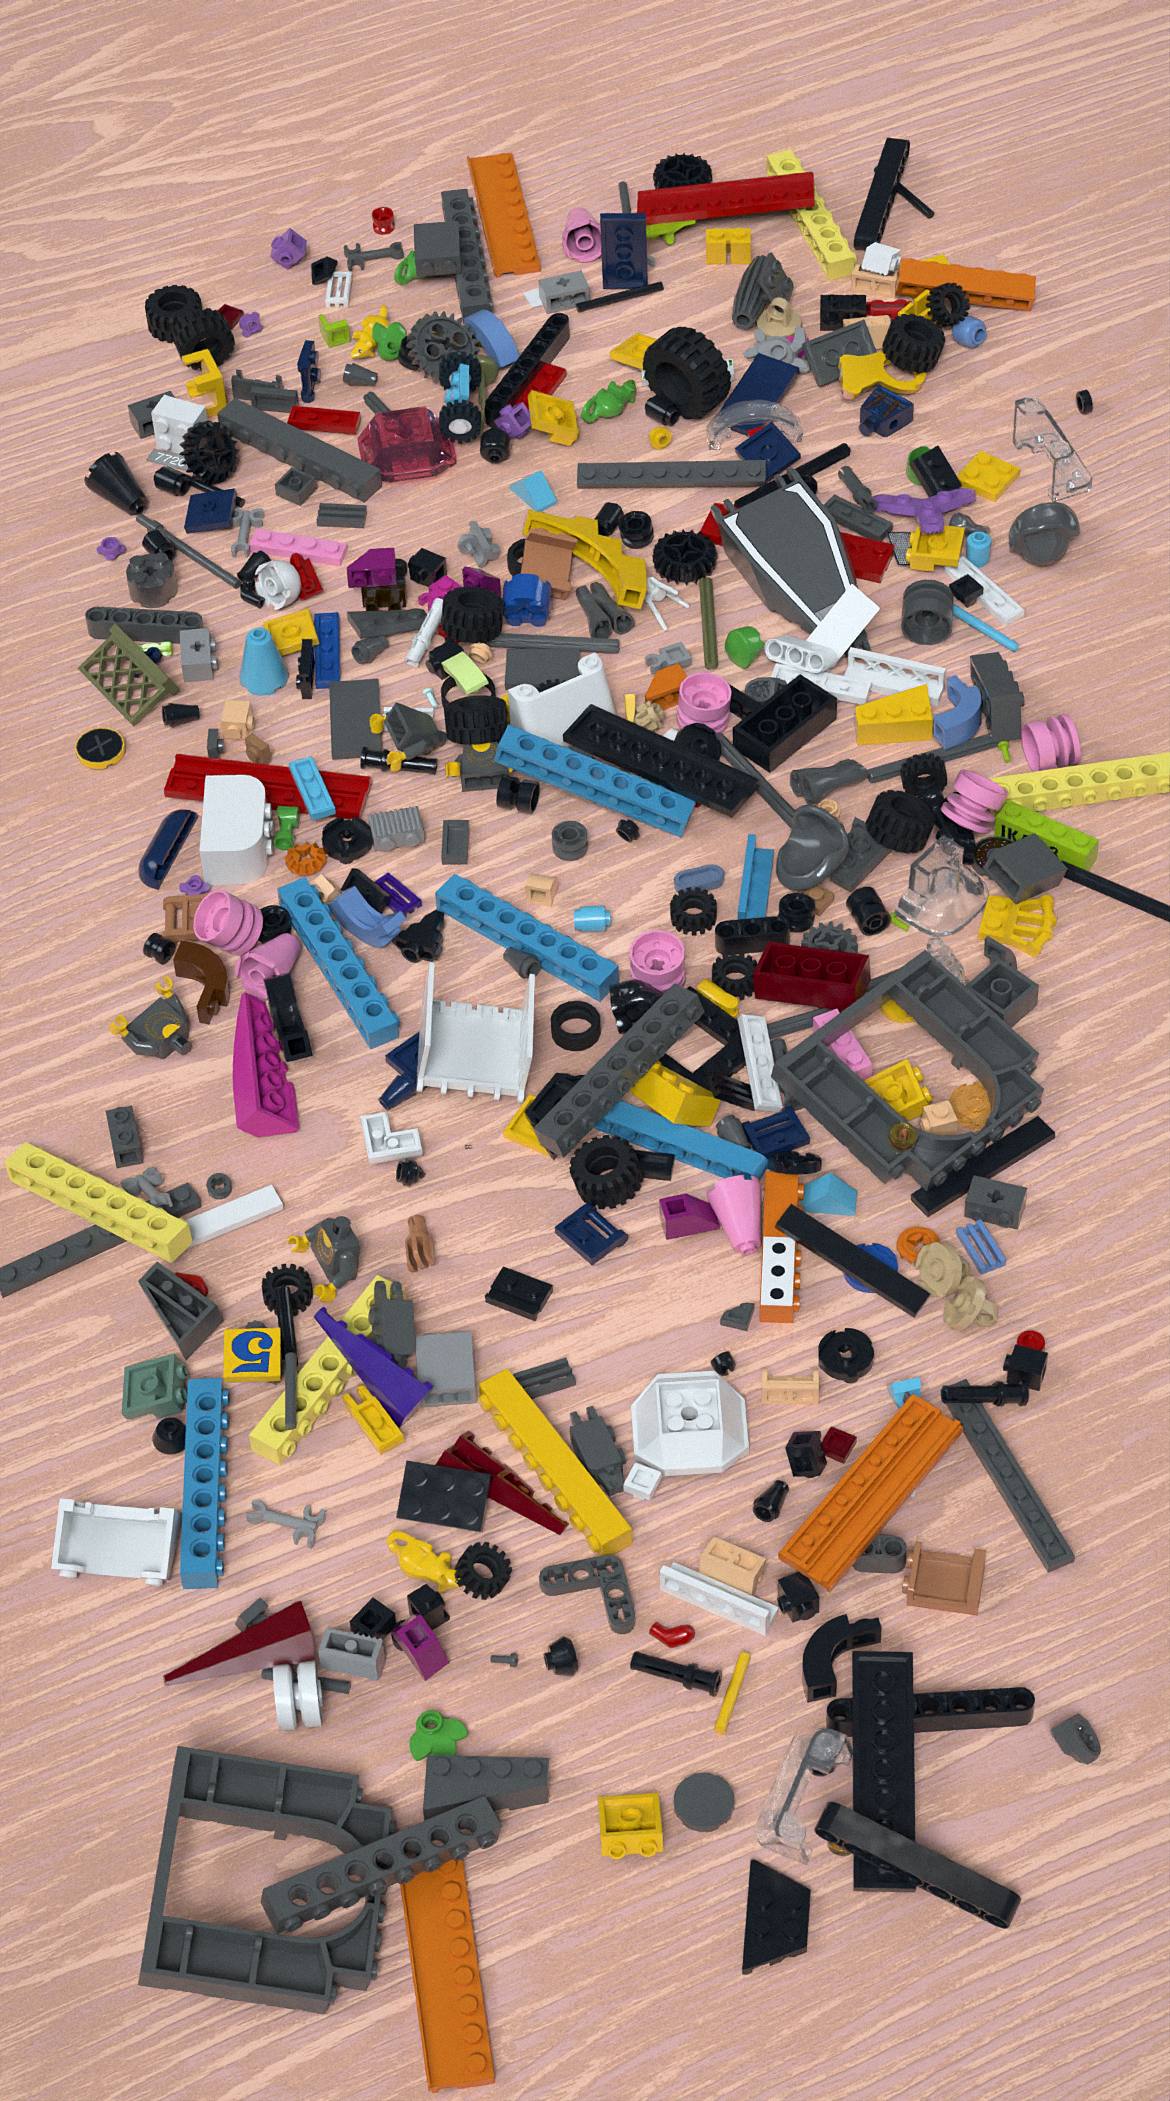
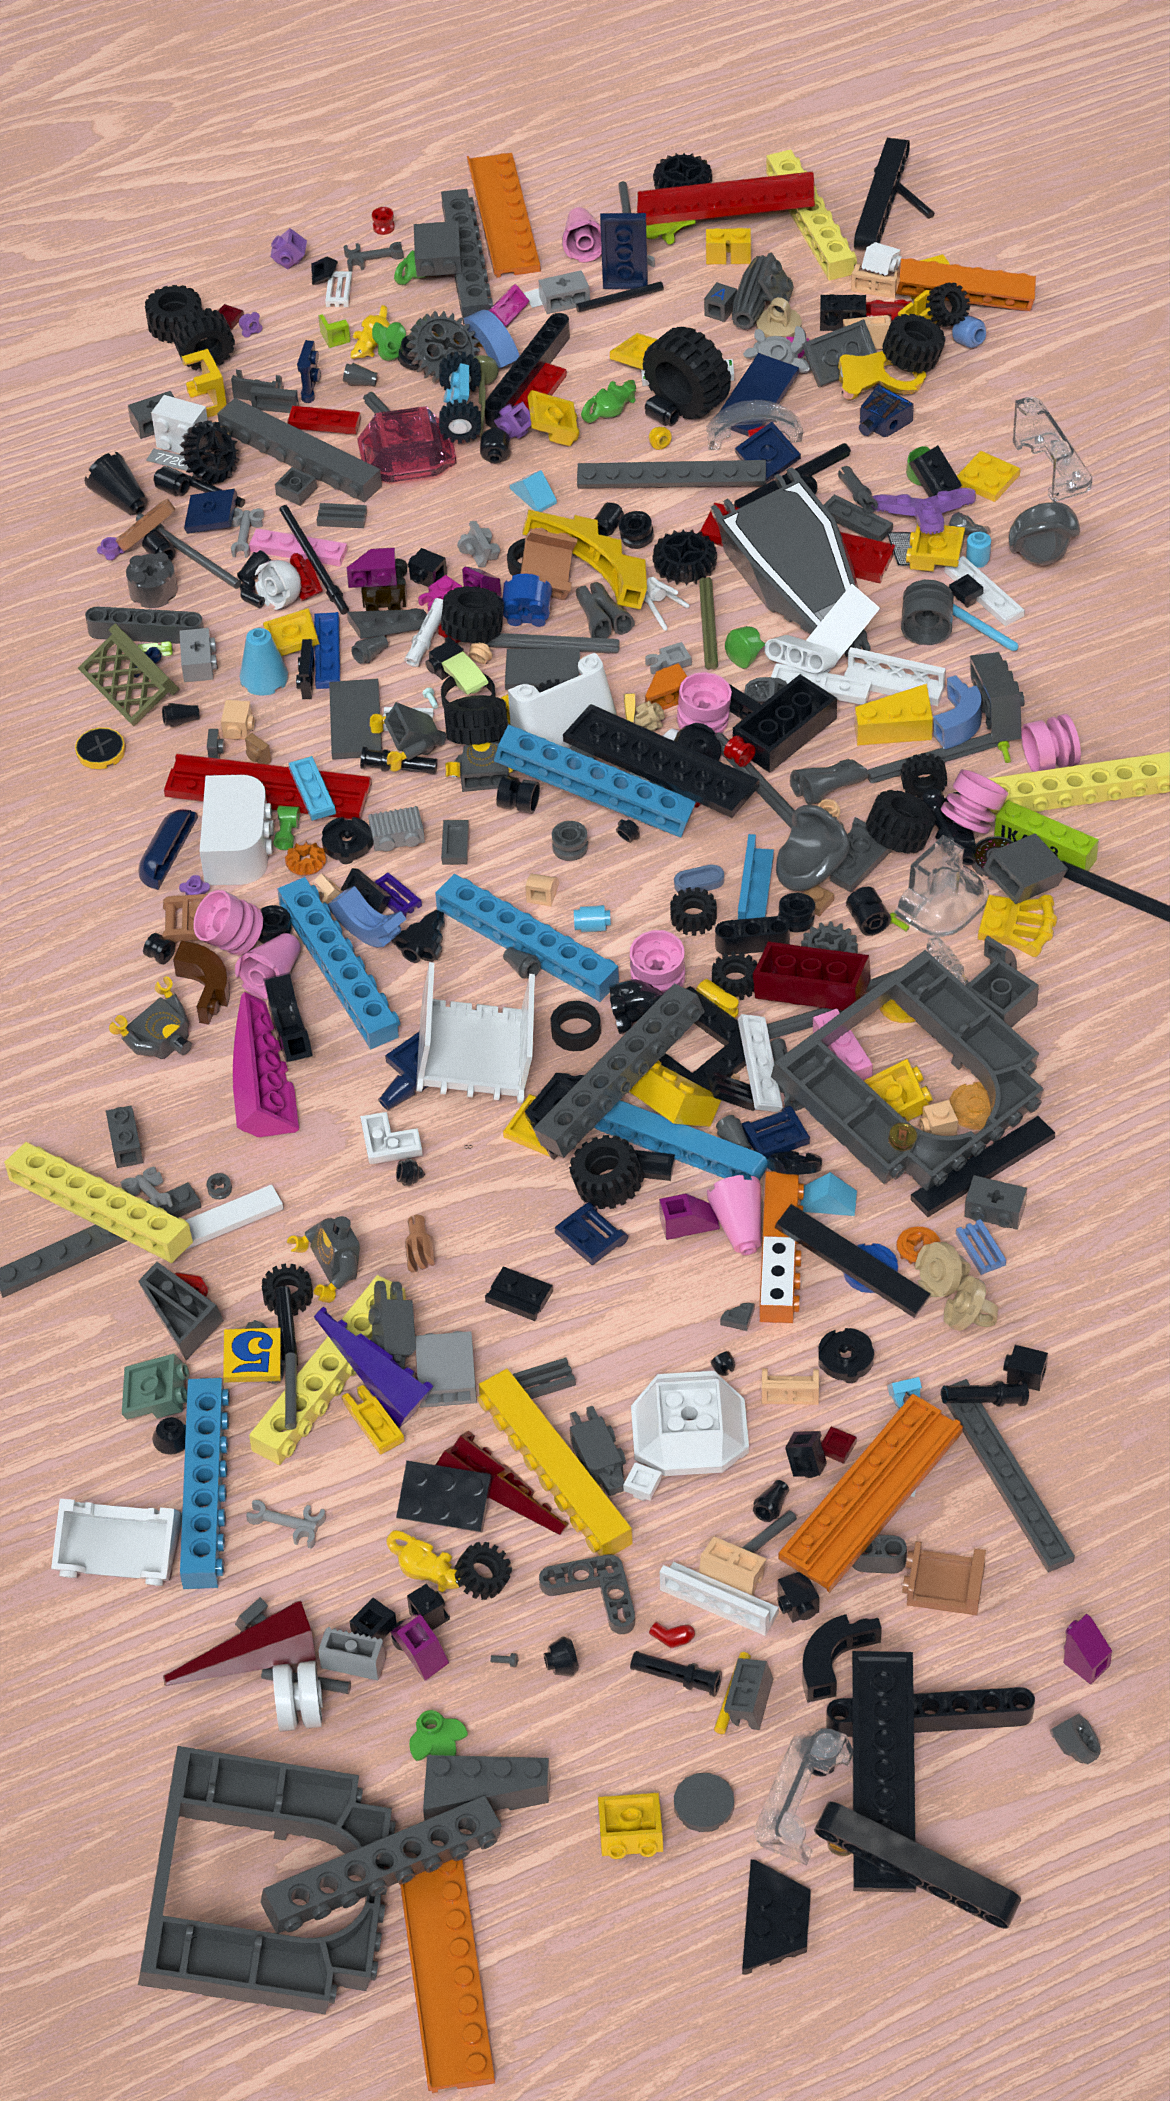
red tile [1017,1330,1045,1352] -> none
black tile [1076,389,1093,414] -> none
none -> nougat beam [115,499,175,551]
none -> black bar [279,505,349,615]
none -> dark pink plate [488,284,530,327]
none -> dark grey brick [704,282,737,322]
none -> red wheel [724,736,756,767]
none -> dark grey hinge [724,1658,773,1730]
none -> dark grey bar [742,1510,797,1553]
none -> magenta slope [1063,1614,1112,1685]

